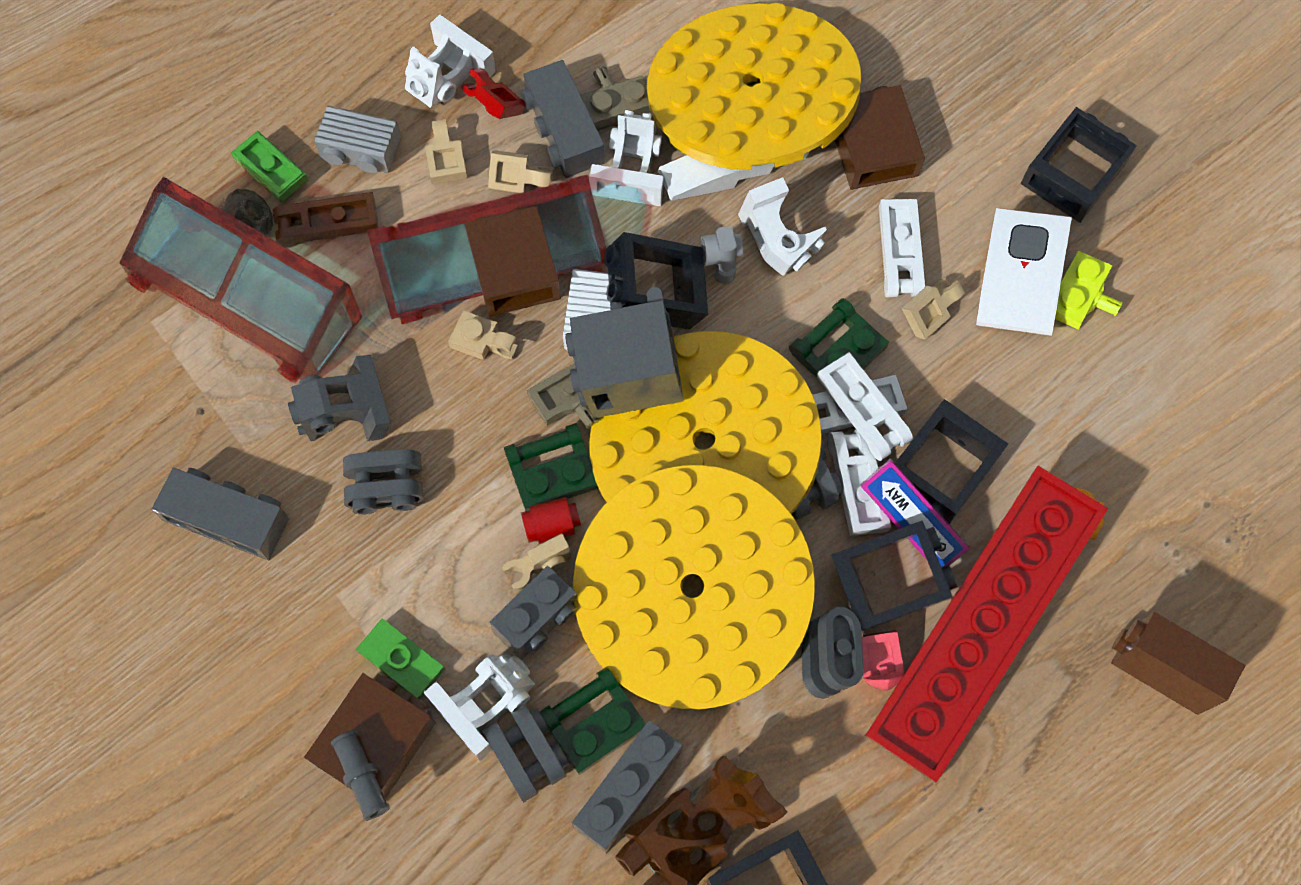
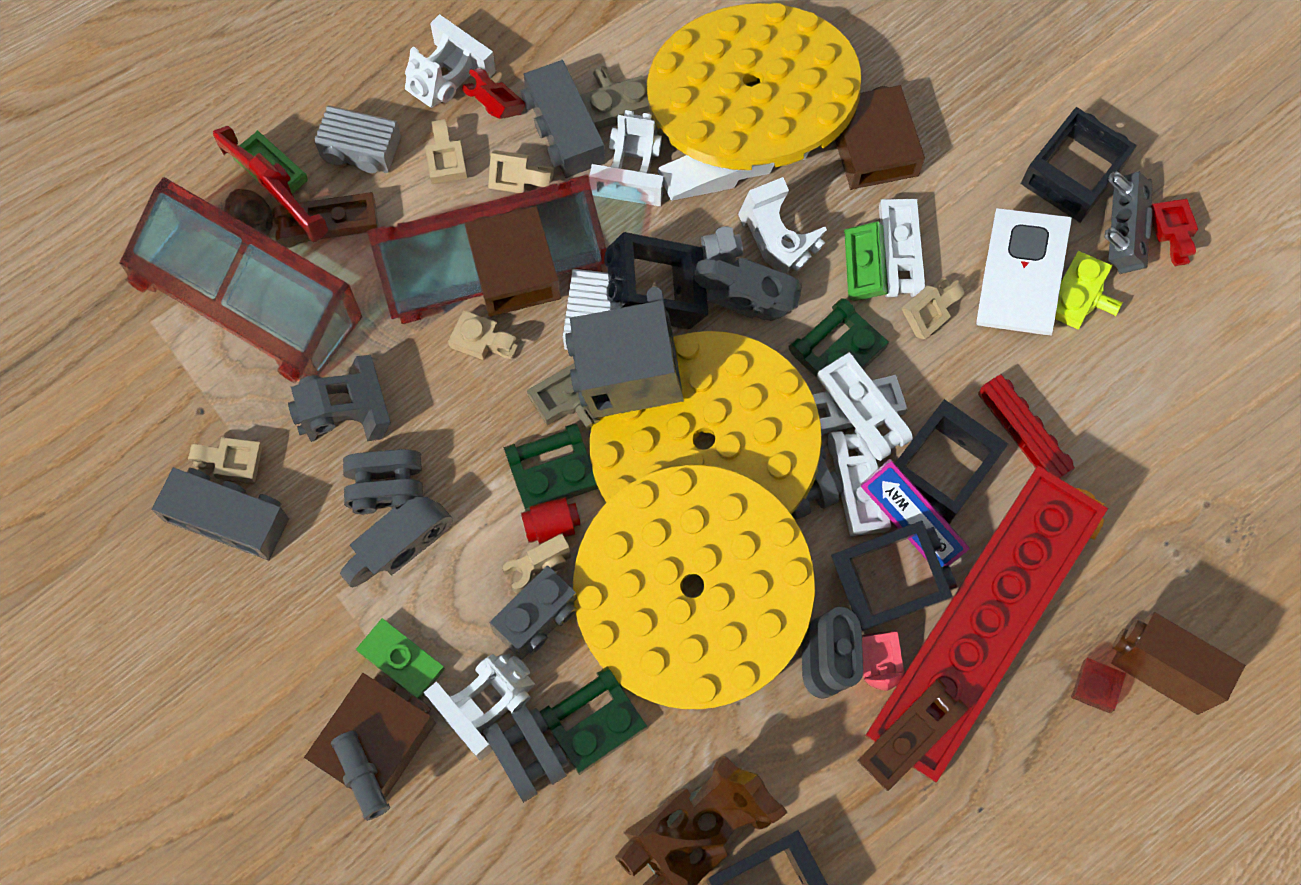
dark grey brick [572,720,683,853] -> none
none -> tan plate [188,437,263,483]
none -> red plate [213,126,328,243]
none -> dark grey piece [340,497,453,588]
none -> dark grey piece [694,257,802,321]
none -> bright green plate [844,221,888,301]
none -> reddish brown plate [857,678,969,791]
none -> red piece [978,374,1075,480]
none -> clear red plate [1071,658,1126,714]
none -> dark grey piece [1104,171,1153,274]
none -> red plate [1151,198,1198,266]

